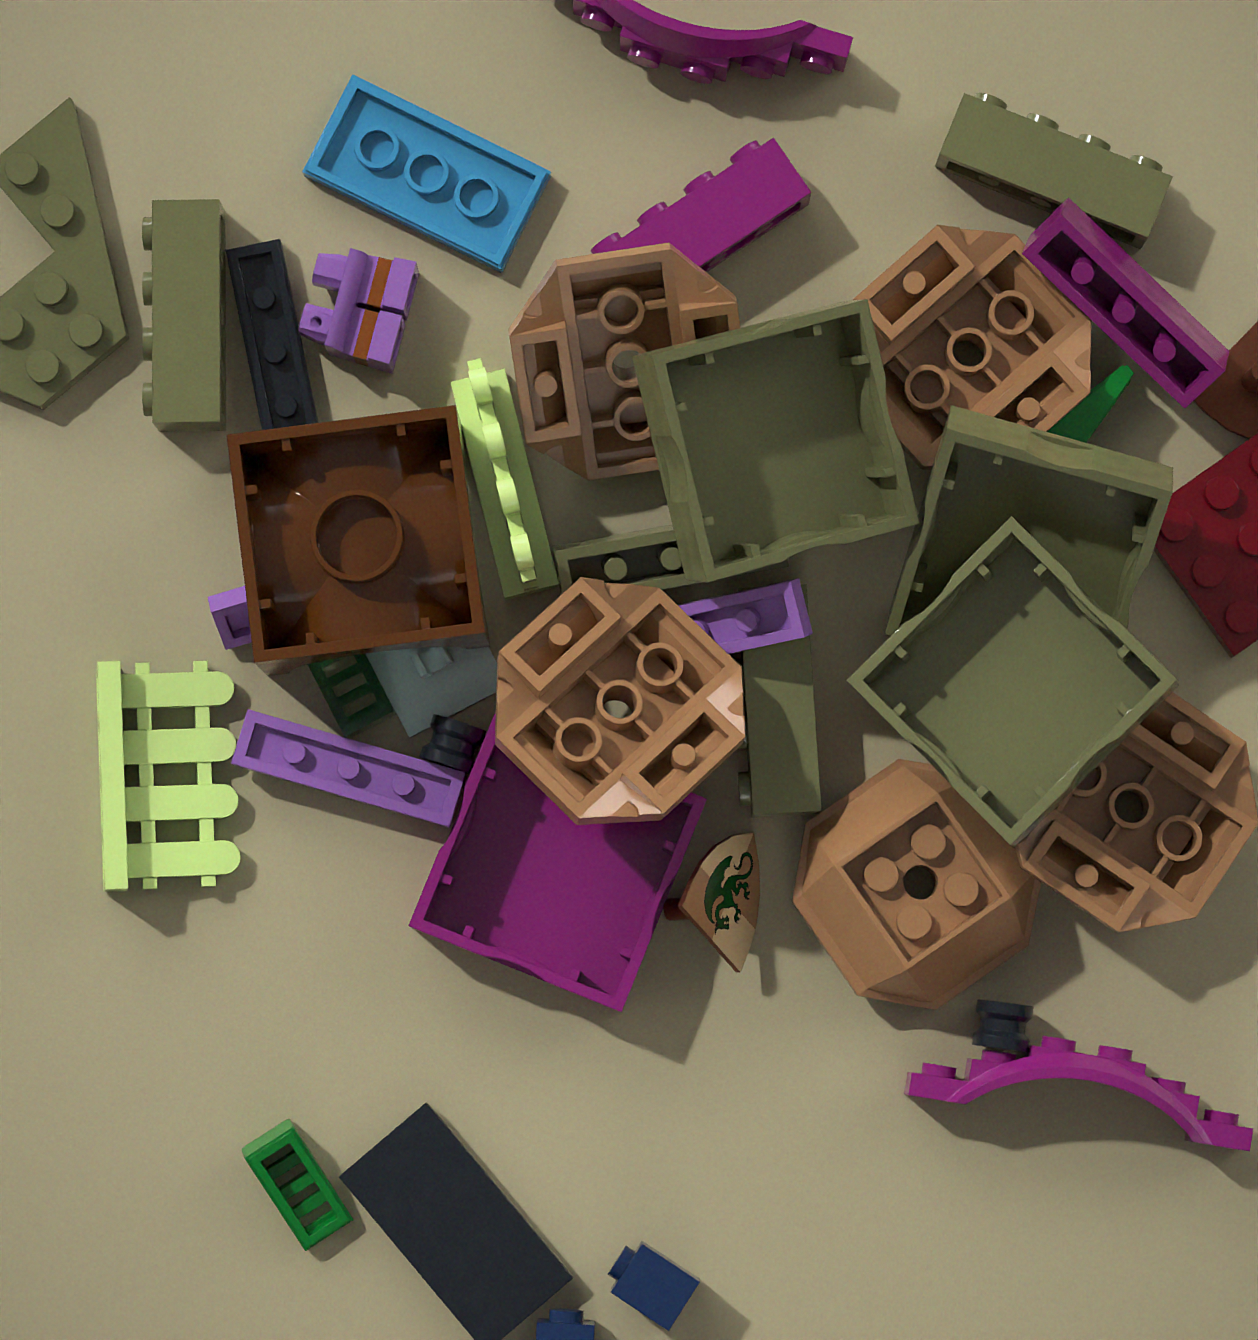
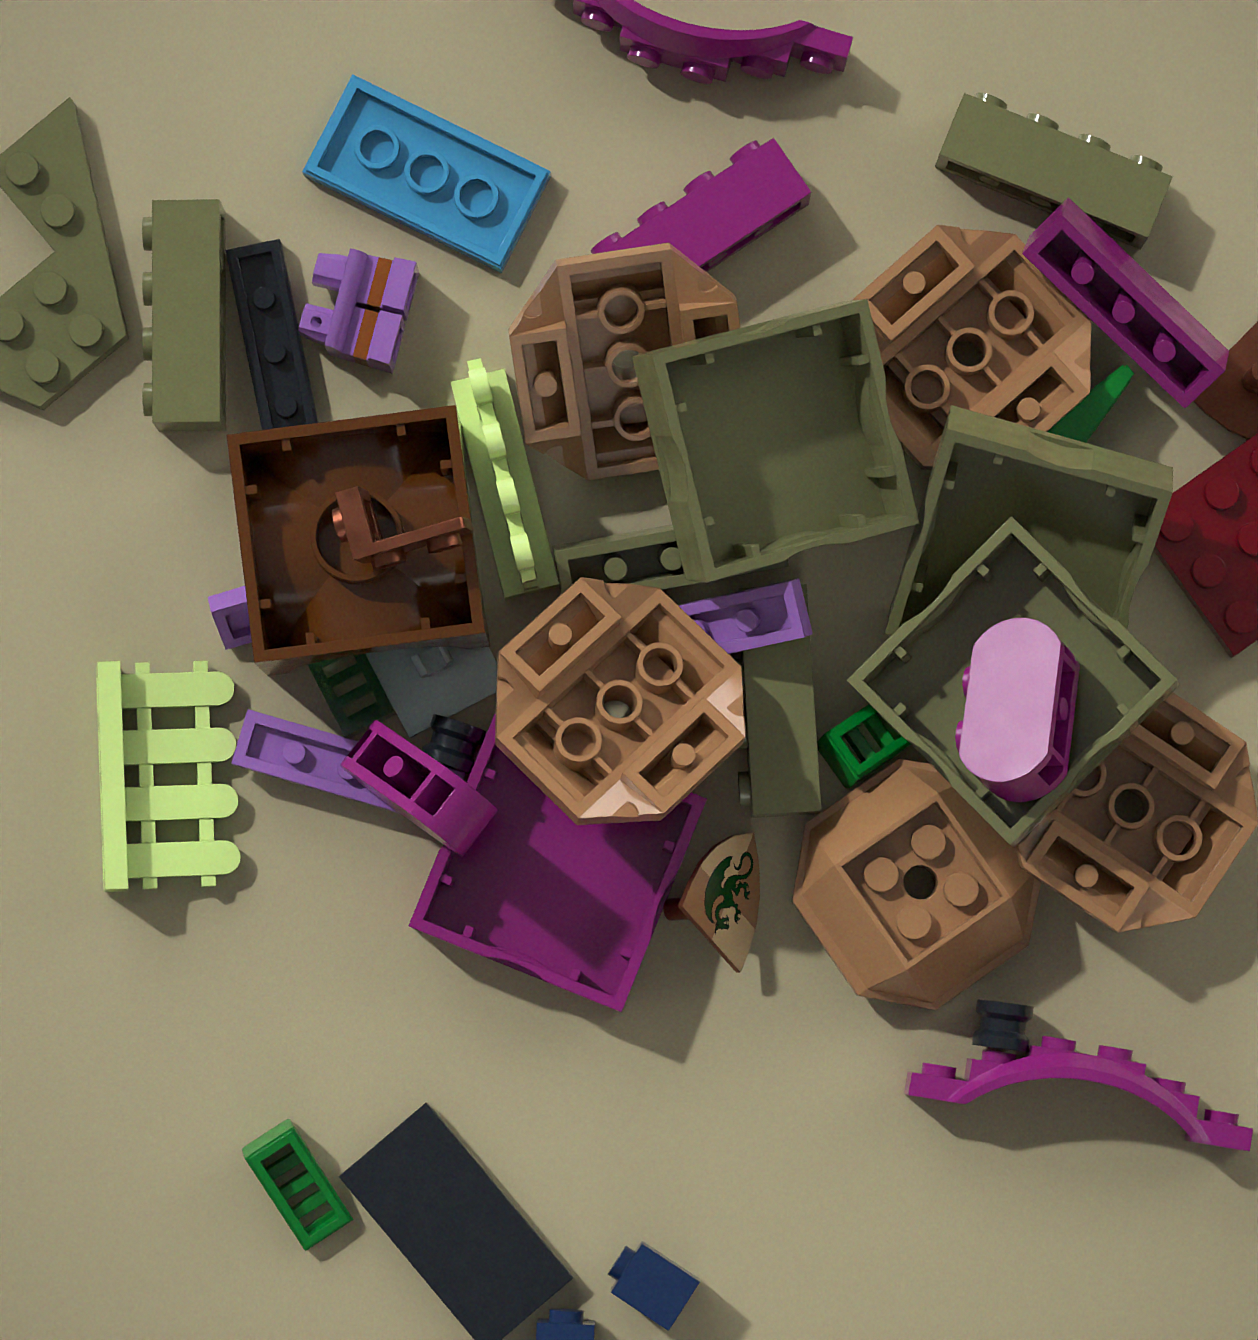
none -> copper bracket [332,486,474,570]
none -> magenta brick [340,719,498,857]
none -> green slope [817,704,912,789]
none -> brick [955,618,1080,802]

